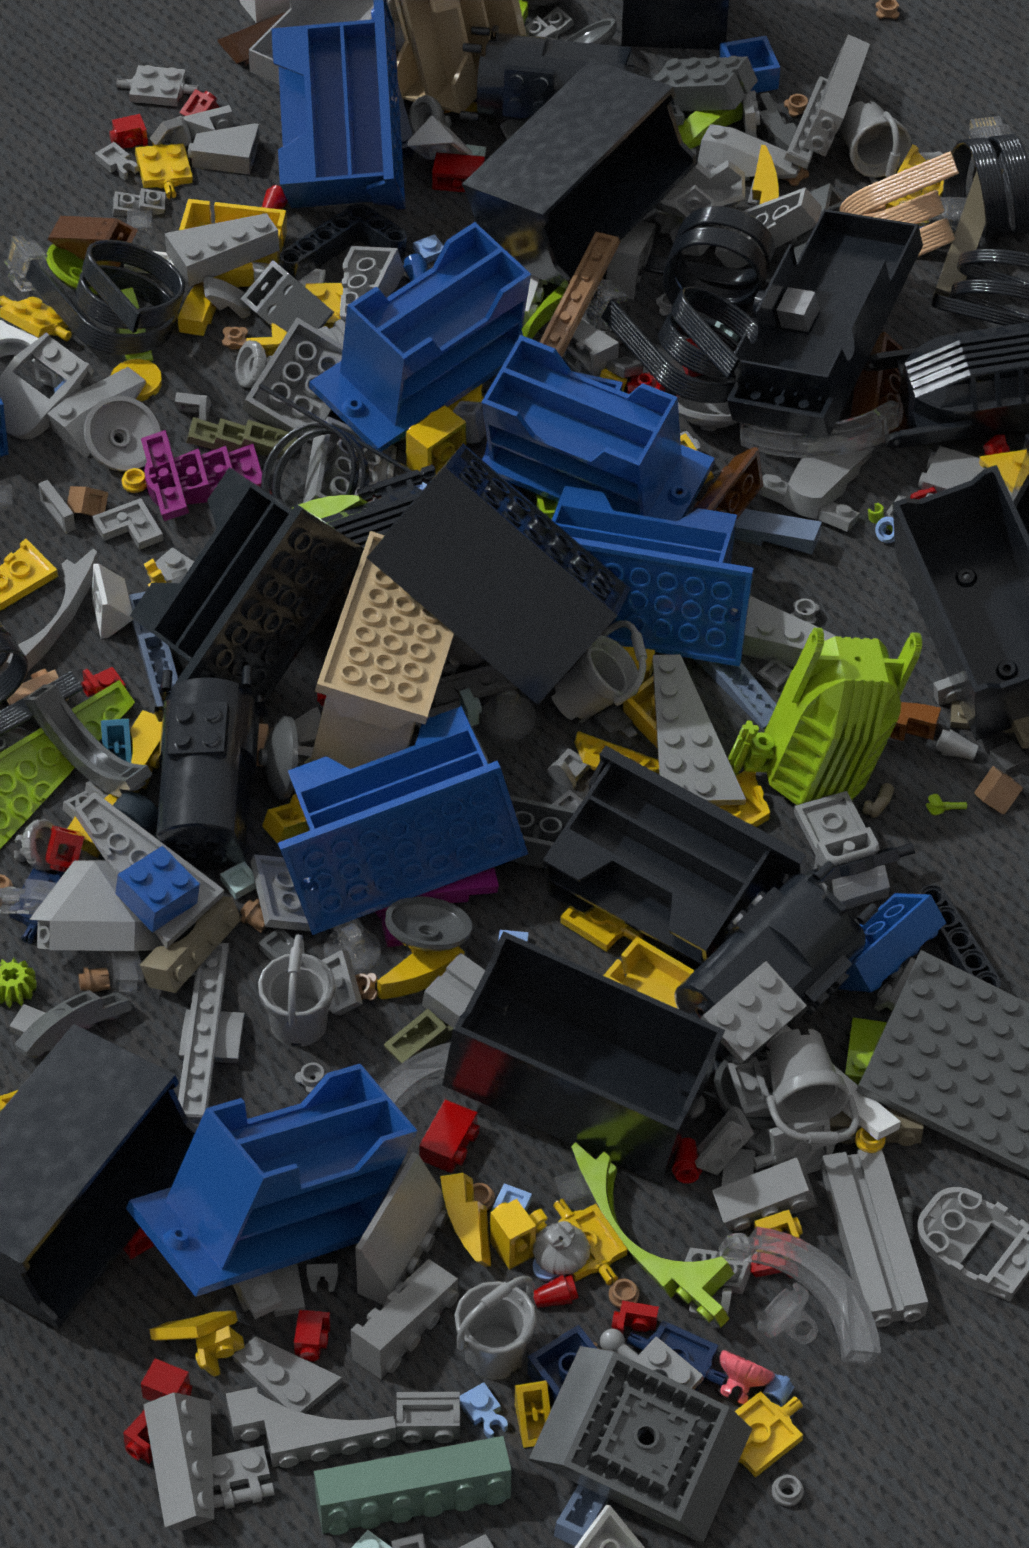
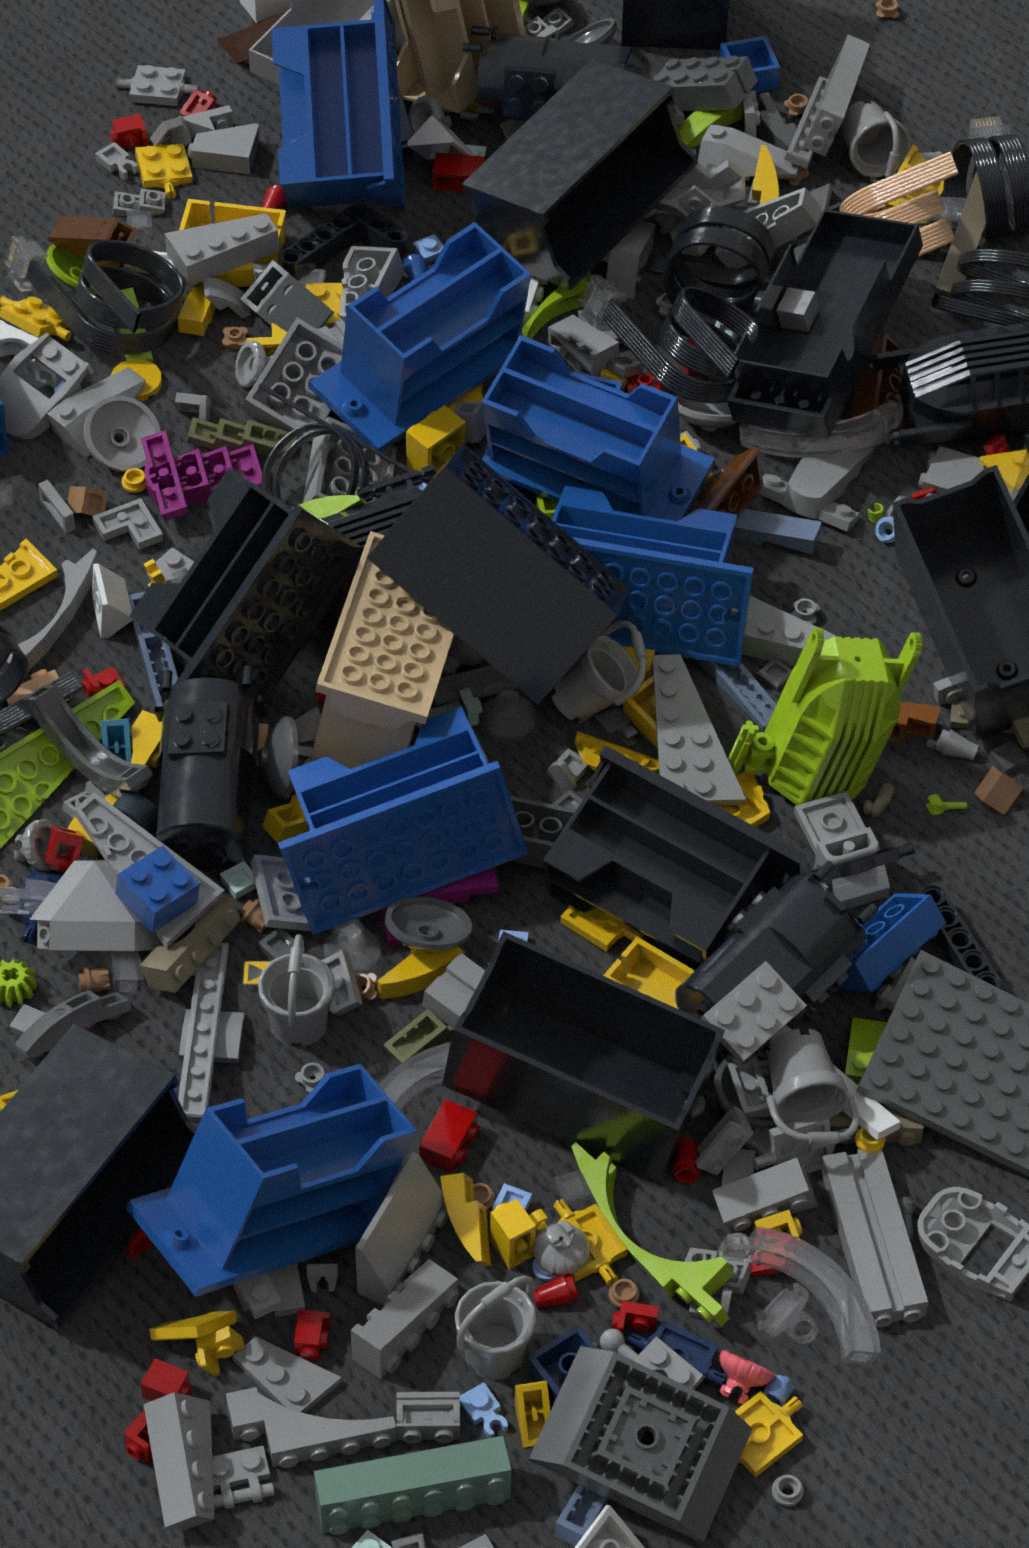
medium nougat tile [540,232,620,357] -> none
none -> tile [242,961,271,990]

